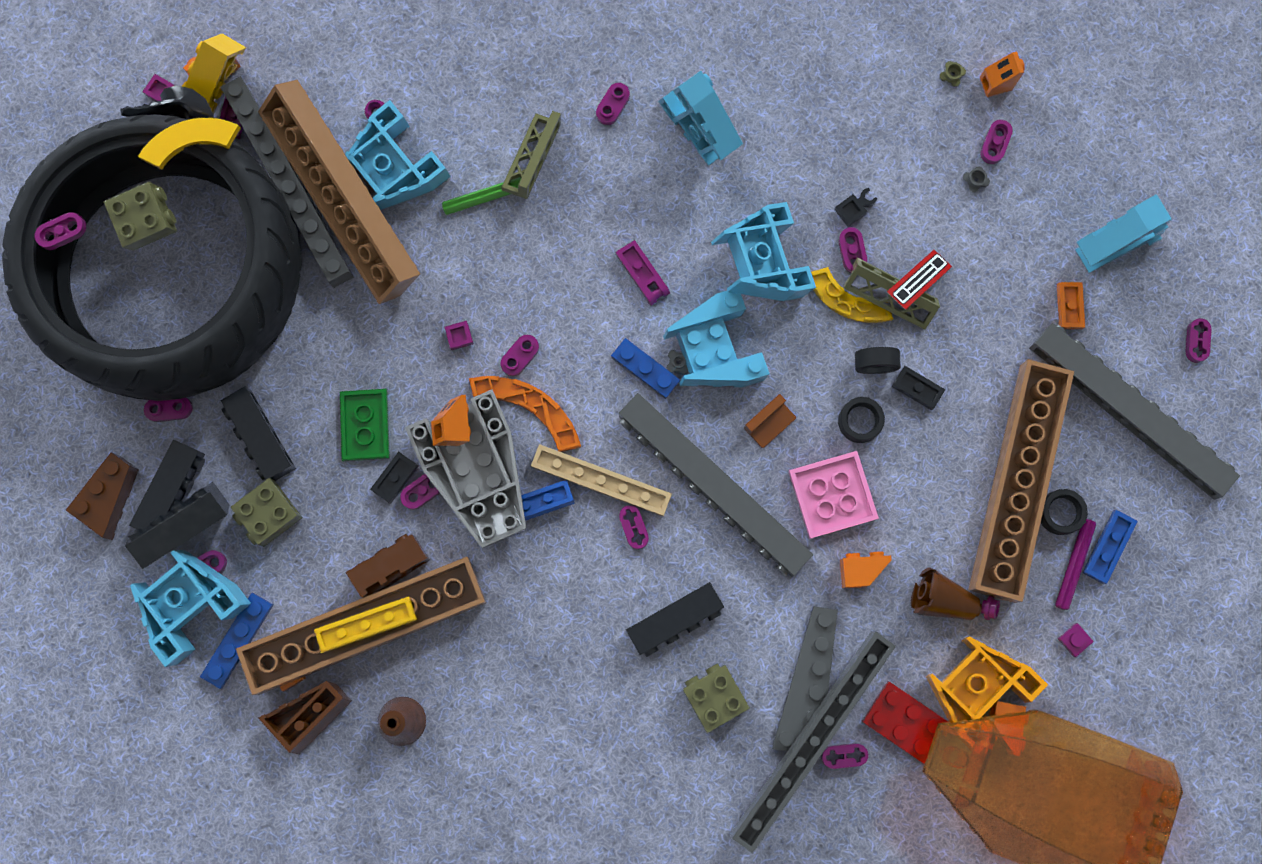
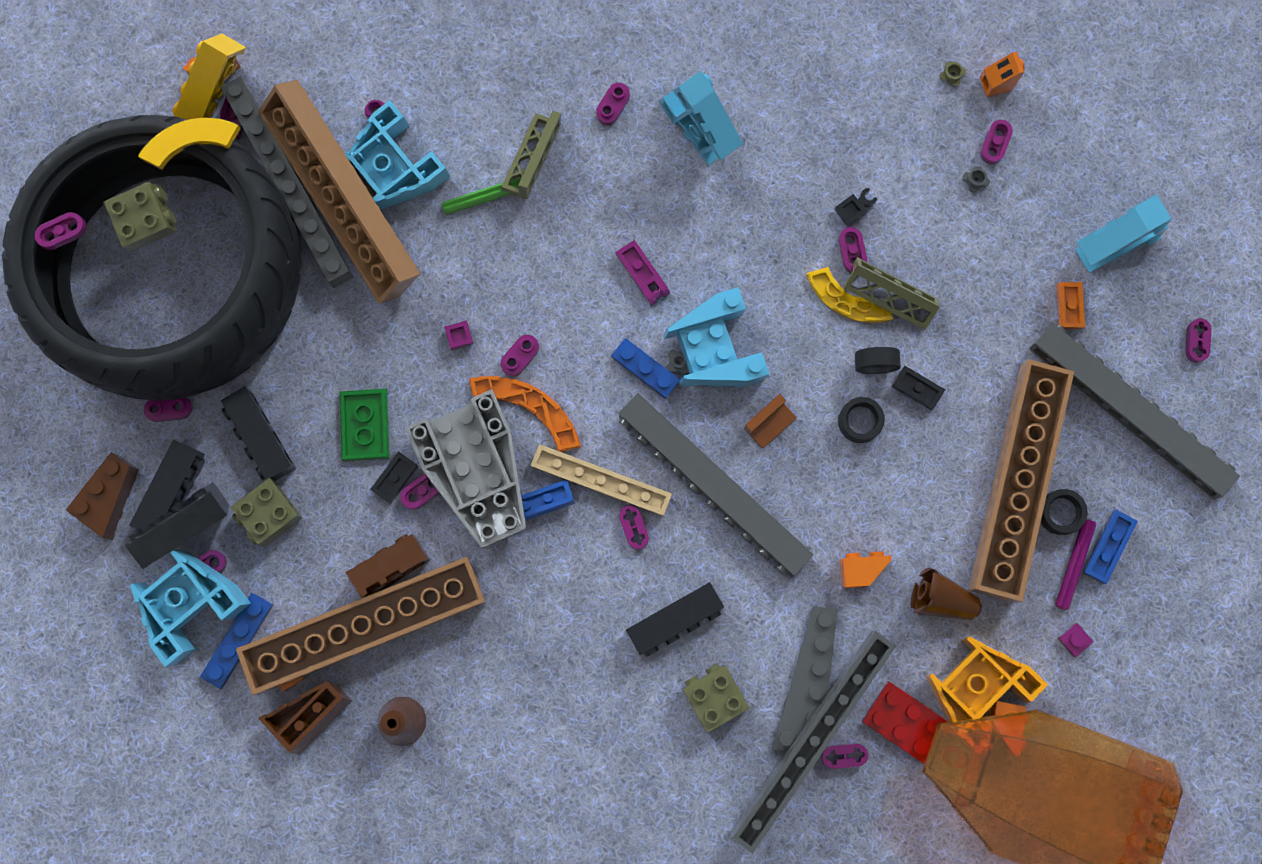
black hat [120,85,214,120] -> none
magenta plate [142,74,174,102] -> none
yellow tile [314,596,417,653] -> none
orange slope [431,395,471,446] -> none
medium azure wedge [711,202,816,301] -> none
bright pink plate [788,451,879,539] -> none
sticker [887,250,952,310] -> none
magenta plate [981,596,1000,620] -> none

